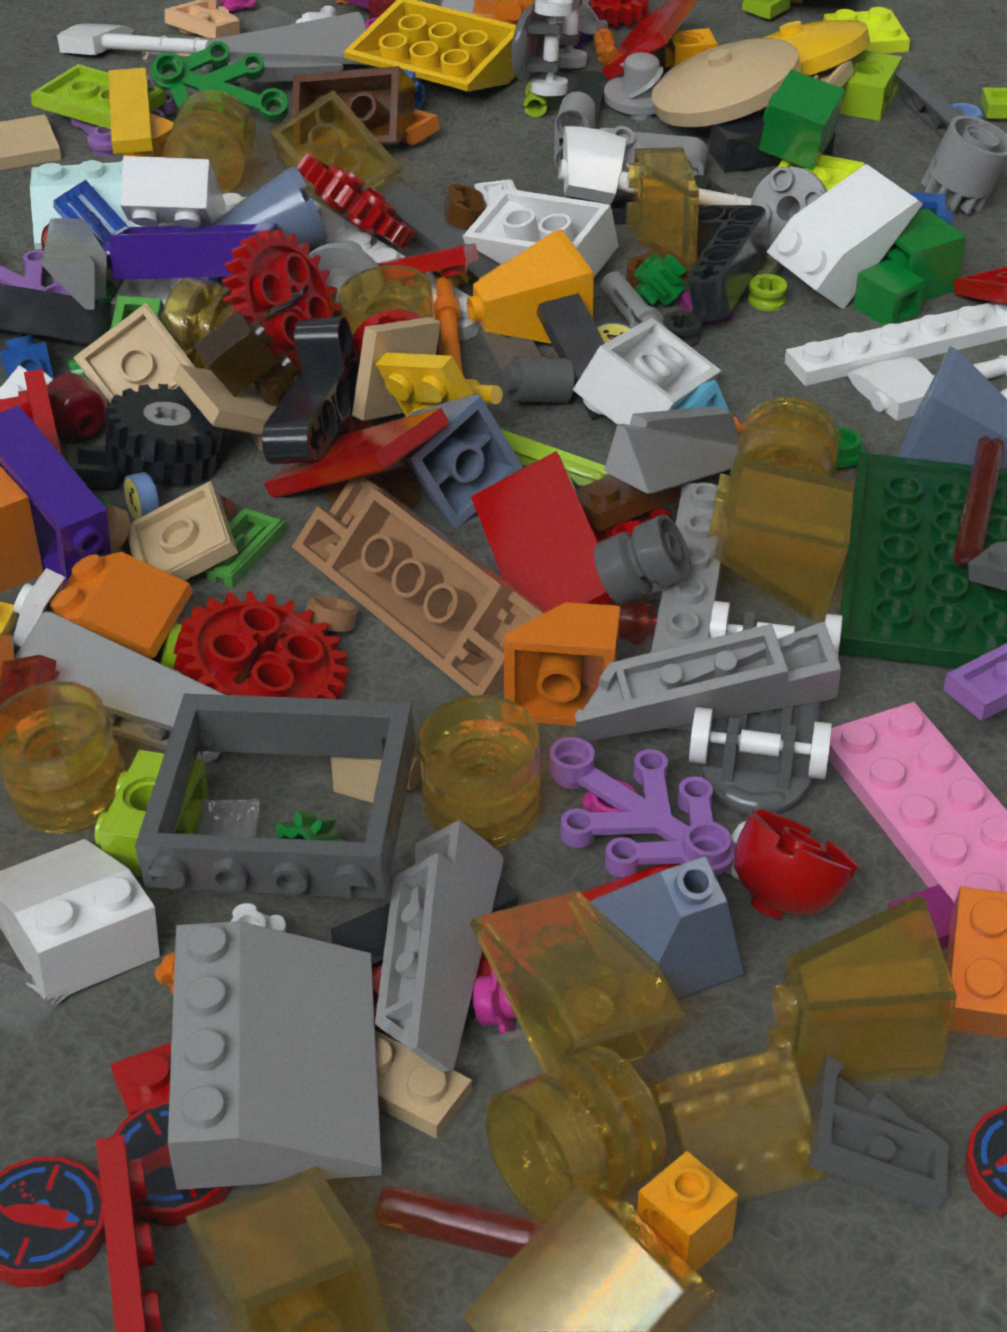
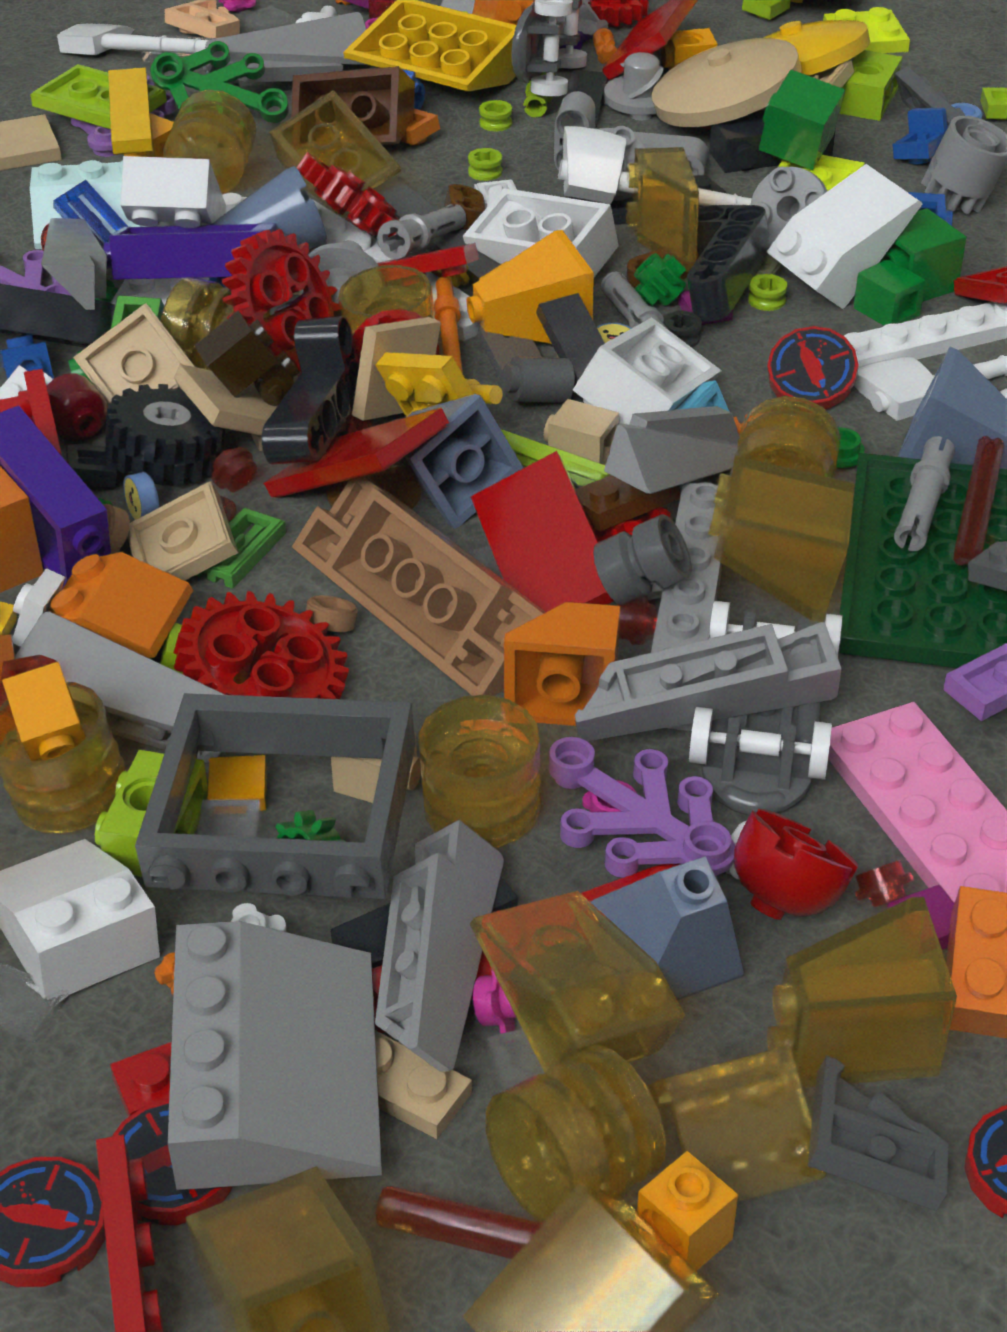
none -> light orange brick [2,661,87,761]
none -> light orange tile [207,755,267,813]
none -> clear red plate [212,447,257,493]
none -> light grey pin [377,204,466,259]
none -> lime bush [468,148,503,181]
none -> lime bush [479,100,512,132]
none -> tan brick [544,399,619,465]
none -> tile [767,326,859,411]
none -> clear red plate [854,860,914,907]
none -> blue bracket [892,108,947,164]
none -> light grey pin [894,436,956,551]

